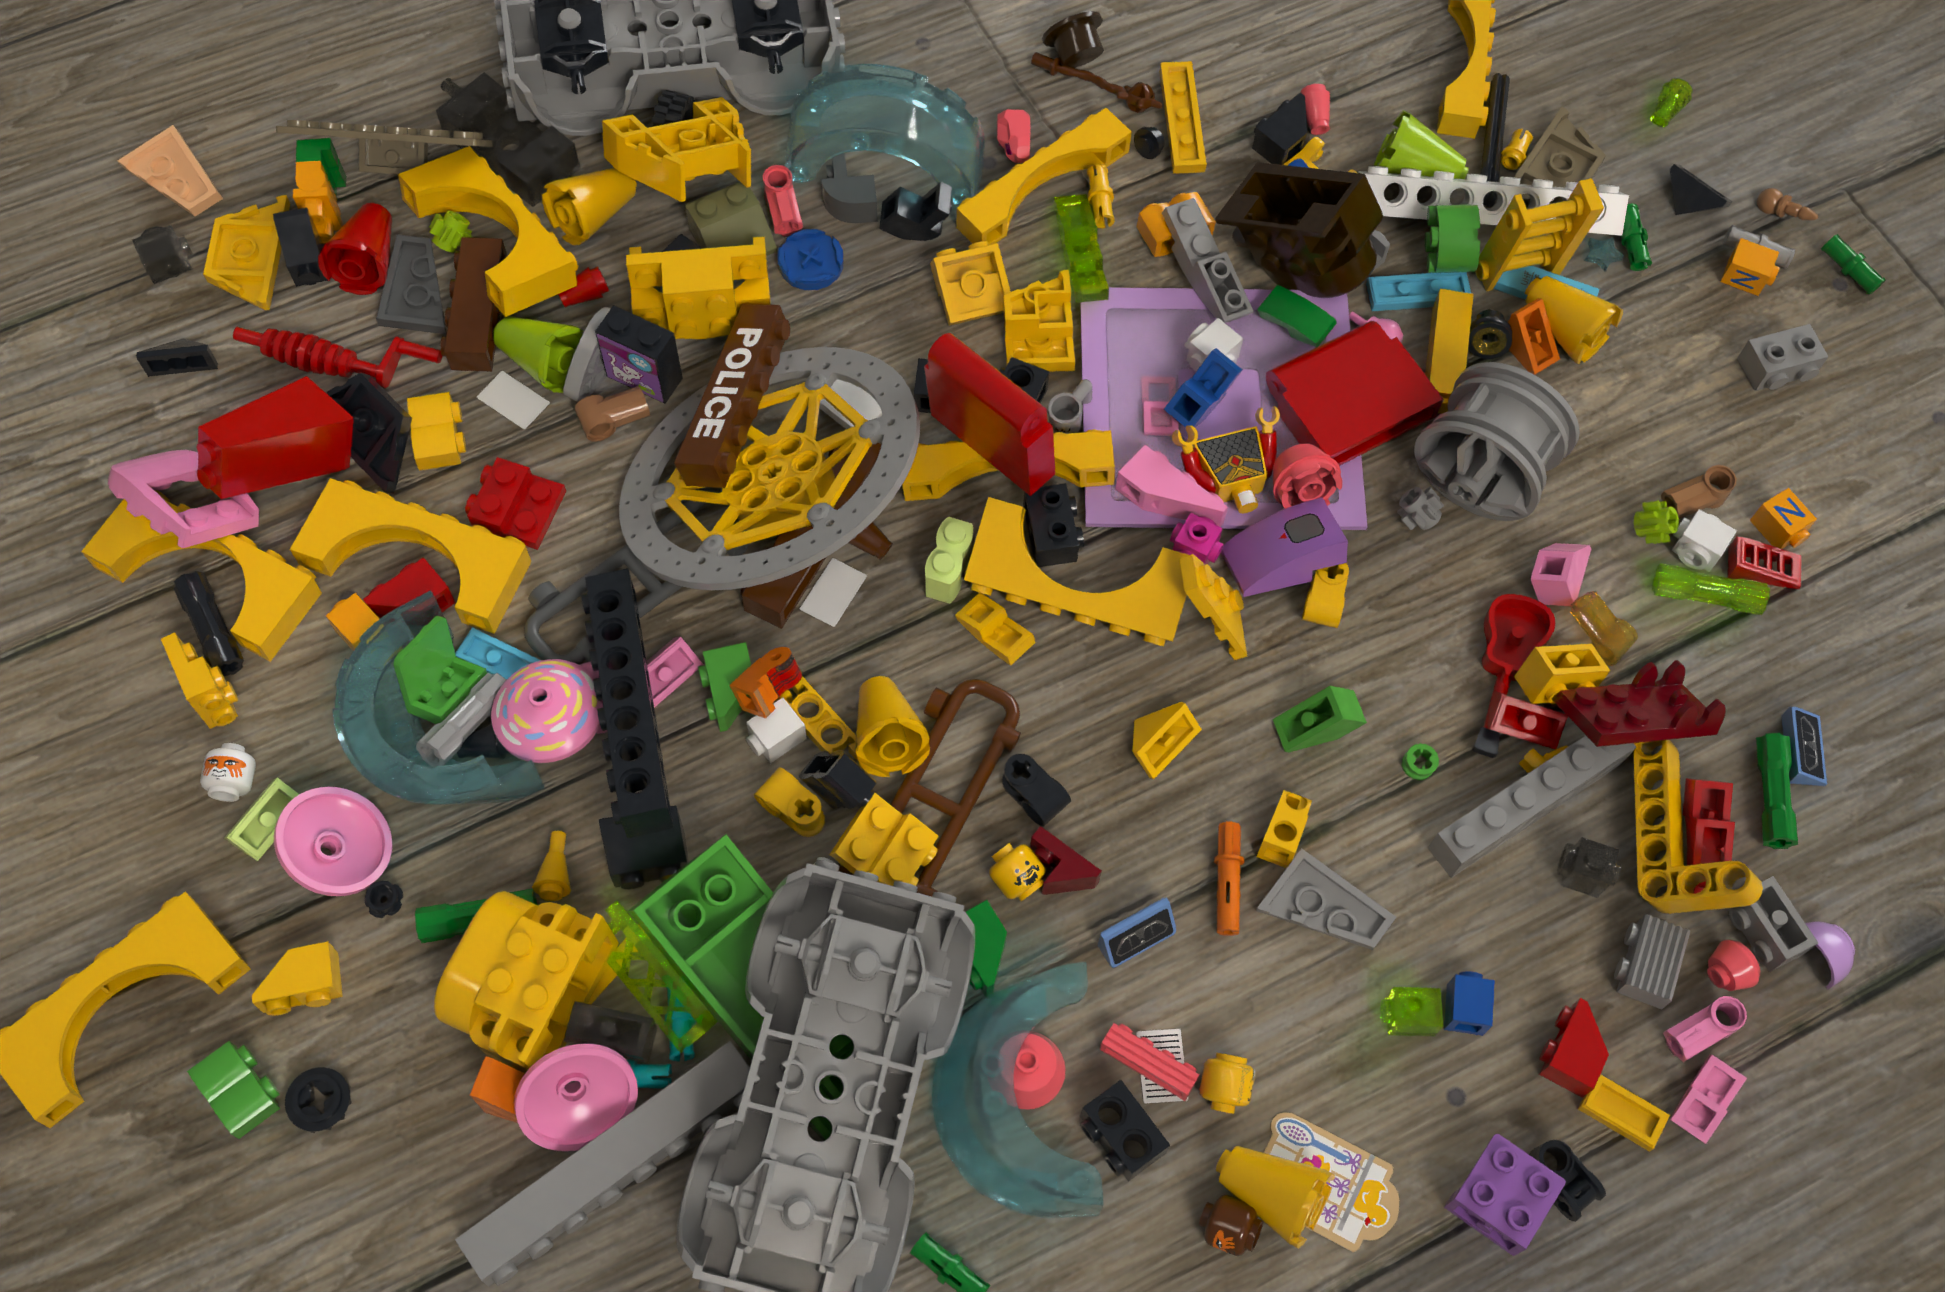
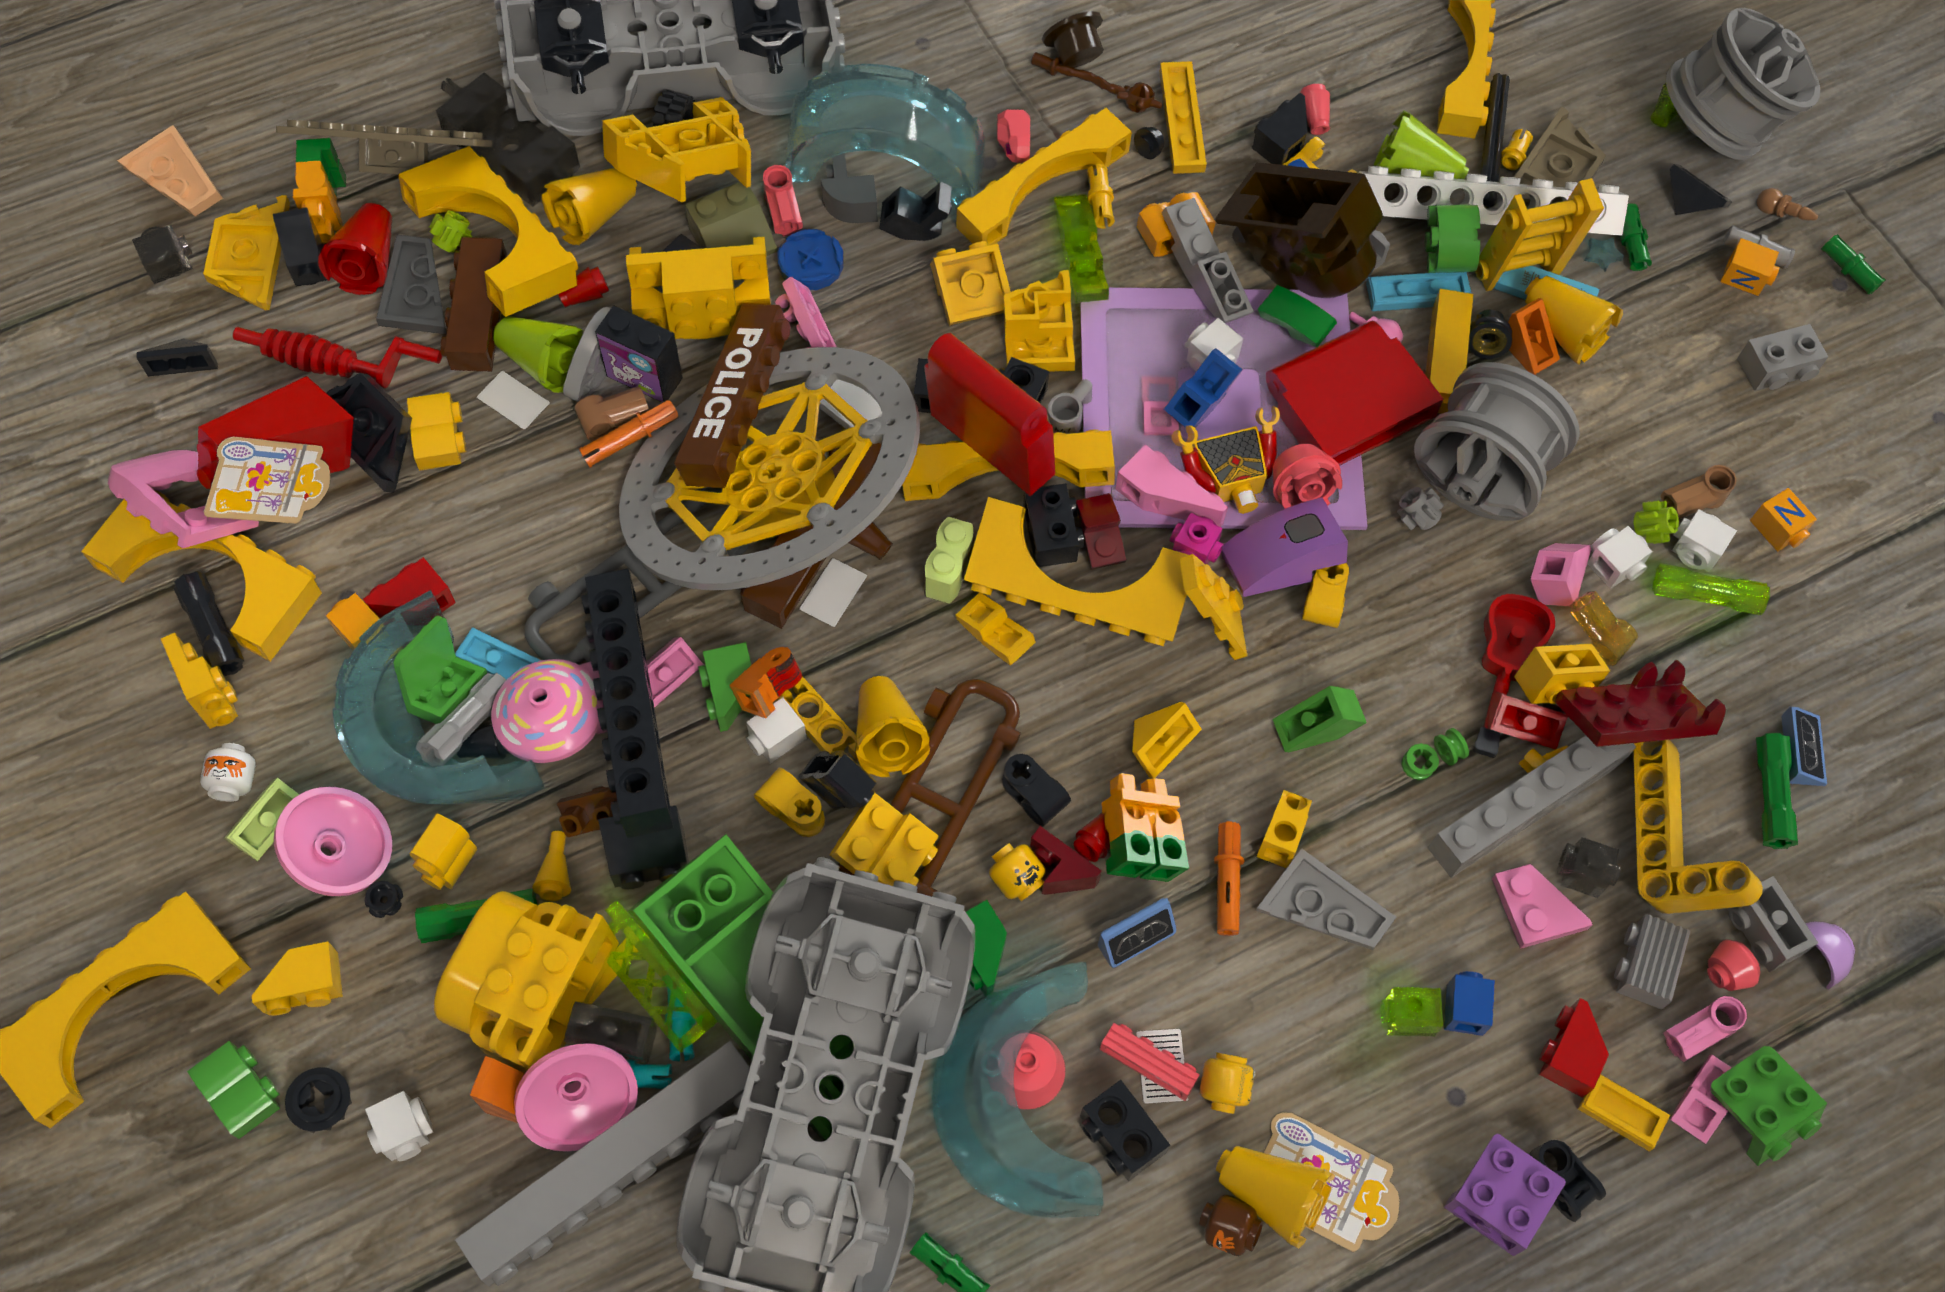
yellow arch [290,478,531,634] -> none
red plate [465,457,566,550] -> none
red slope [1683,778,1735,894] -> none
red slope [1727,536,1801,589] -> none
none -> sticker [204,437,330,524]
none -> white brick [365,1091,433,1161]
none -> yellow brick [409,813,477,890]
none -> reddish brown hips [557,786,617,838]
none -> orange axle [578,400,679,468]
none -> bright pink plate [775,277,836,348]
none -> red cone [1073,813,1110,862]
none -> dark red slope [1076,493,1127,570]
none -> hips [1101,773,1189,882]
none -> bright green bush [1434,728,1469,766]
none -> bright pink wing [1492,864,1592,949]
none -> white brick [1587,526,1653,589]
none -> light grey wheel [1666,8,1820,160]
none -> bright green bracket [1710,1046,1827,1166]

